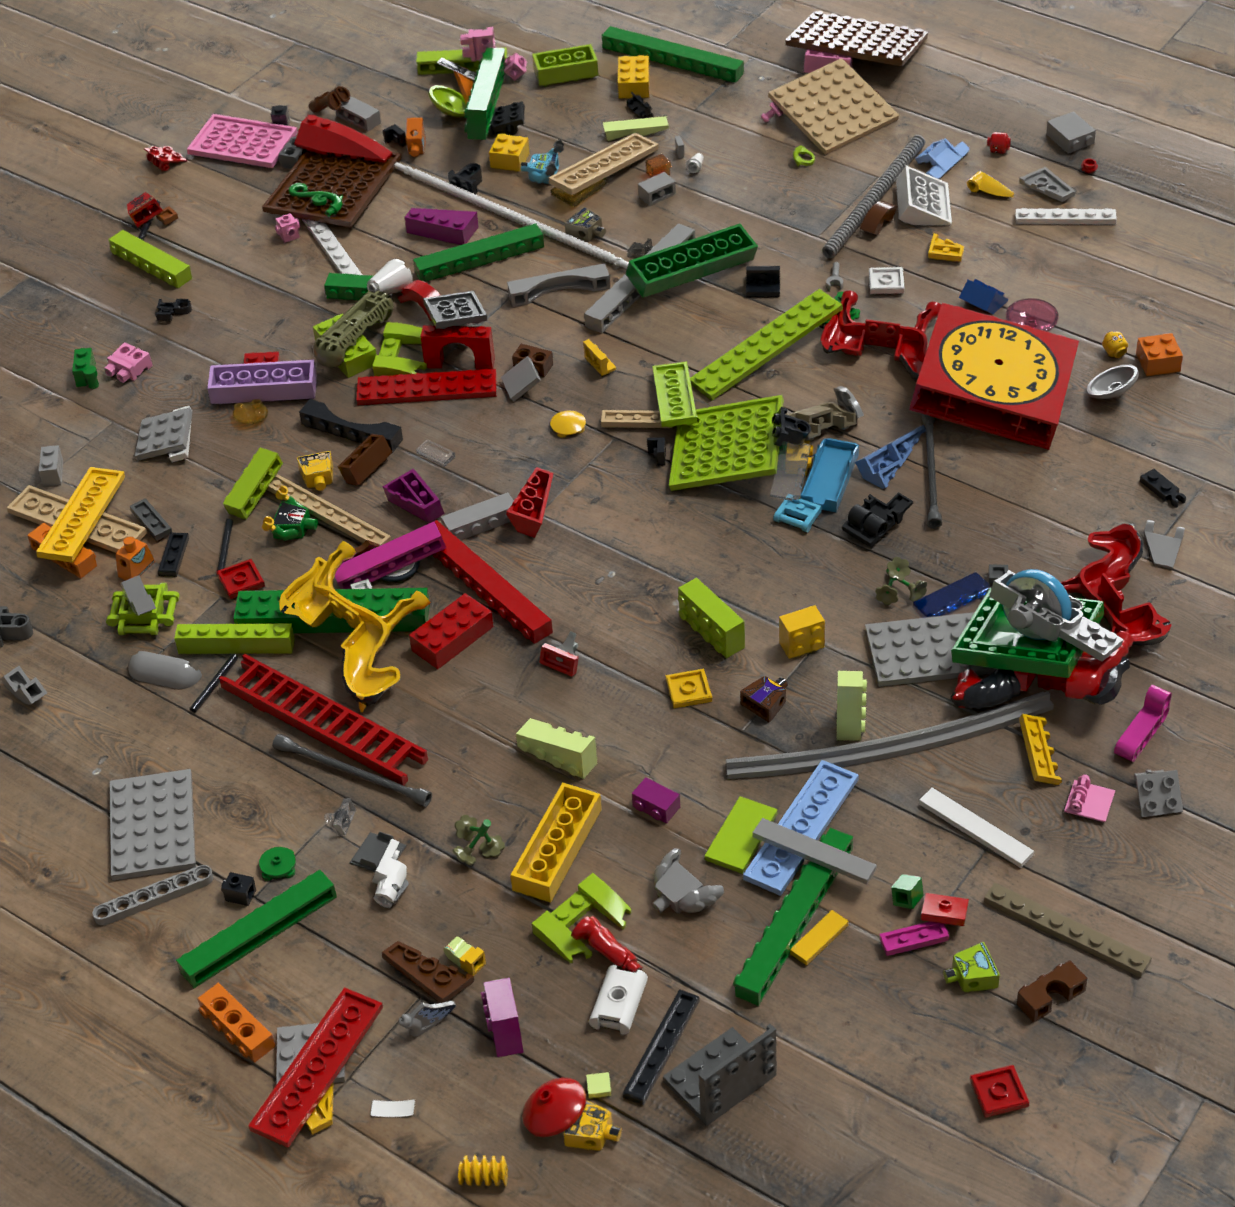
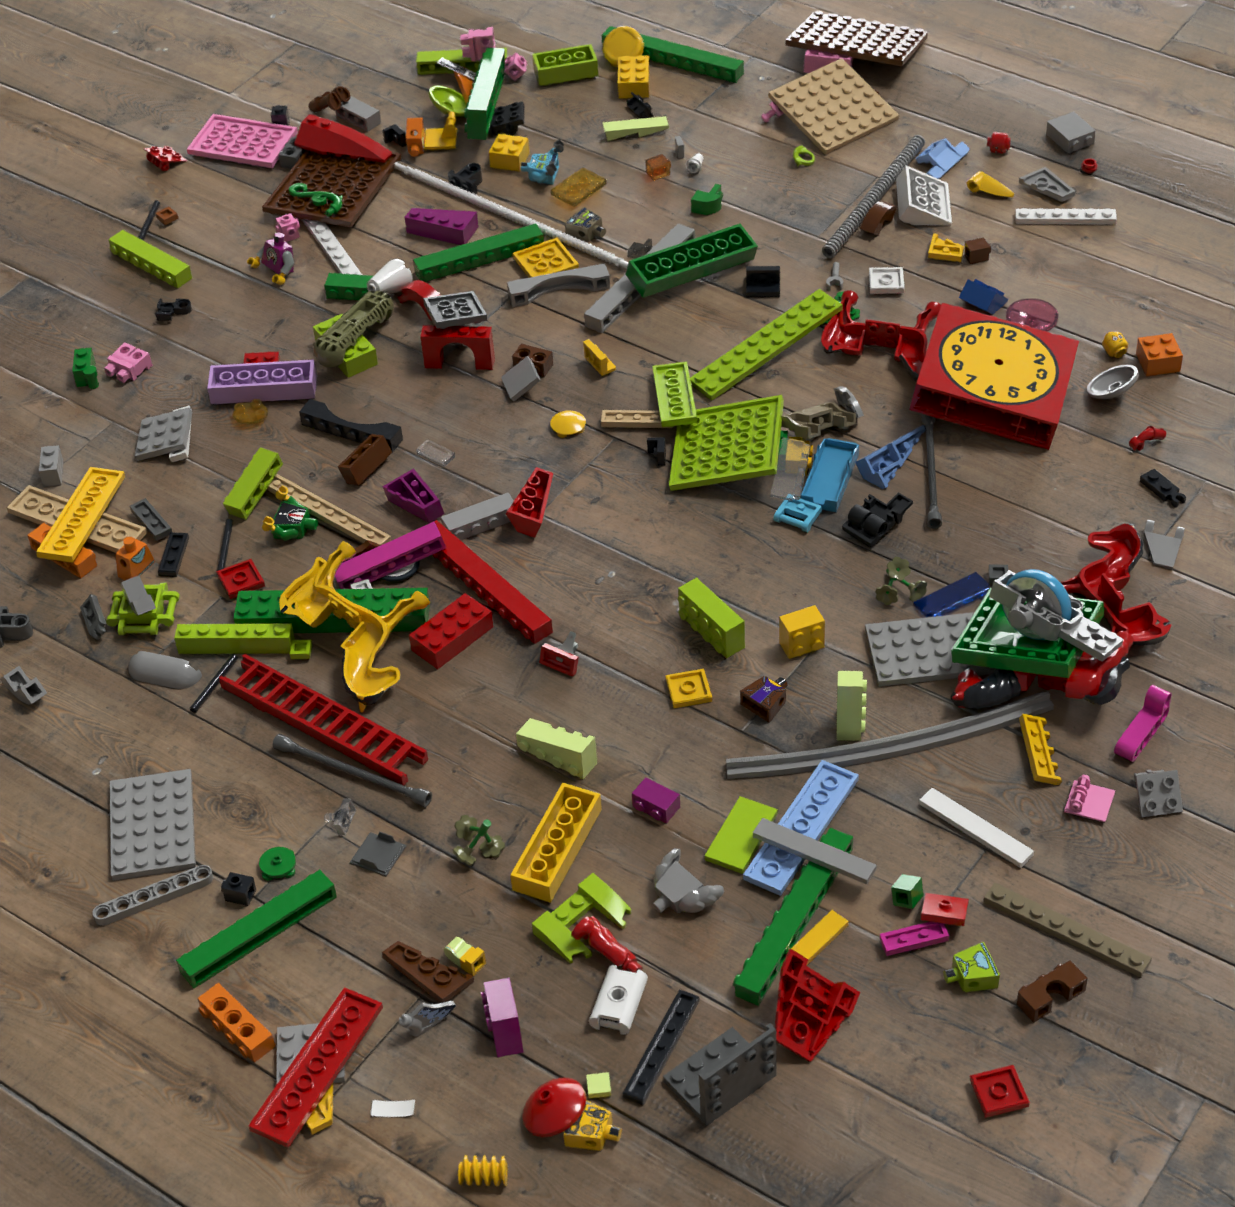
red torso [127,192,163,227] -> none
yellow torso [297,451,333,491] -> none
red plate [357,369,497,405] -> none
lime wedge [372,322,427,376] -> none
white plate [372,839,409,908] -> none
tan plate [549,133,659,195] -> none
light grey brick [638,172,676,206] -> none
black pin [772,407,811,447] -> none
none -> dark grey hinge [80,594,106,640]
none -> torso [247,233,294,285]
none -> lime plate [290,640,312,659]
none -> yellow plate [424,111,457,150]
none -> yellow plate [513,238,579,278]
none -> yellow piece [603,26,644,68]
none -> green brick [691,183,723,215]
none -> red wedge [775,949,861,1062]
none -> reddish brown brick [964,237,991,264]
none -> red piece [1129,426,1166,451]

